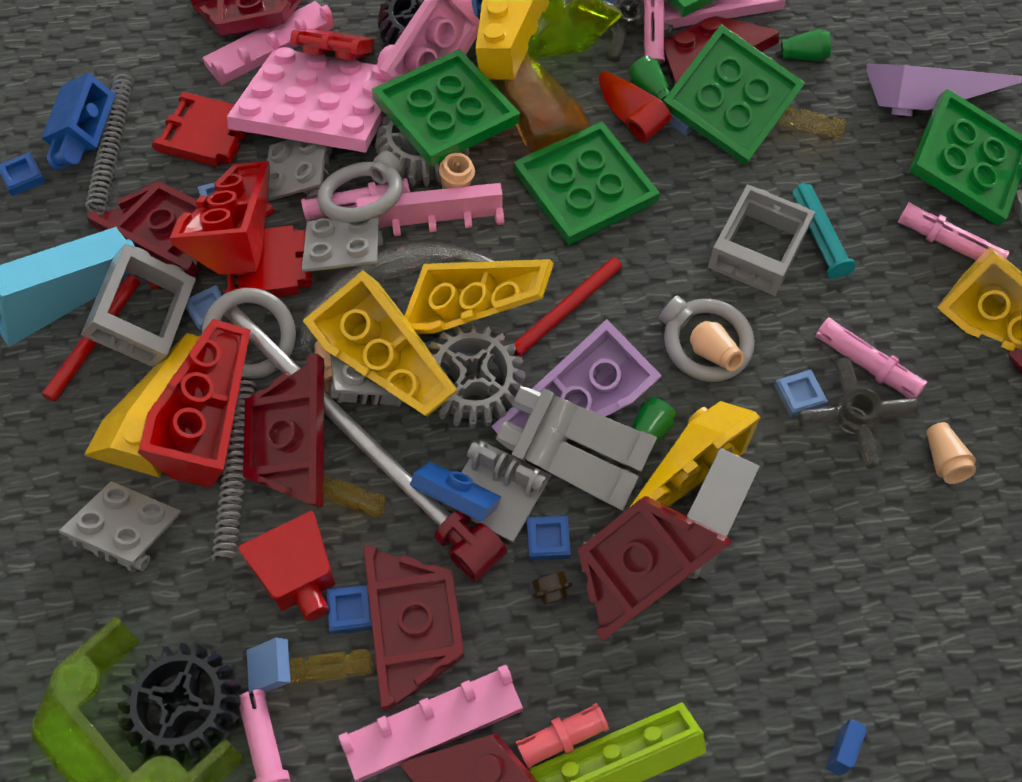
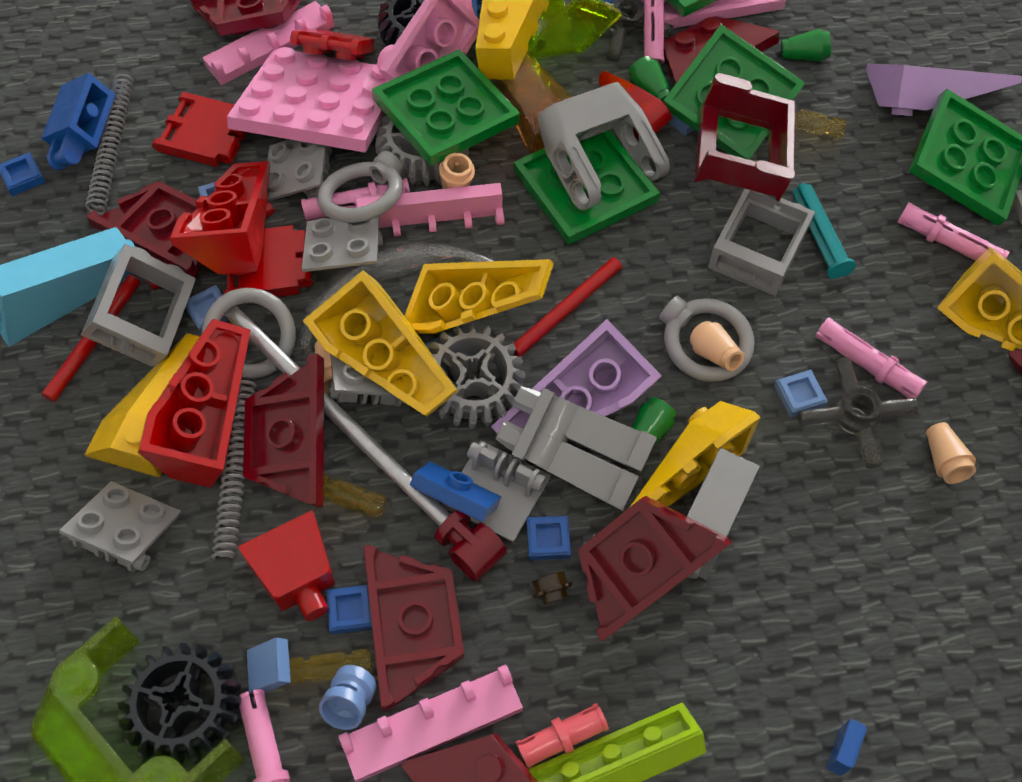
none -> medium blue wheel [319,665,377,730]
none -> light grey connector [537,82,670,210]
none -> dark red piece [694,73,795,202]

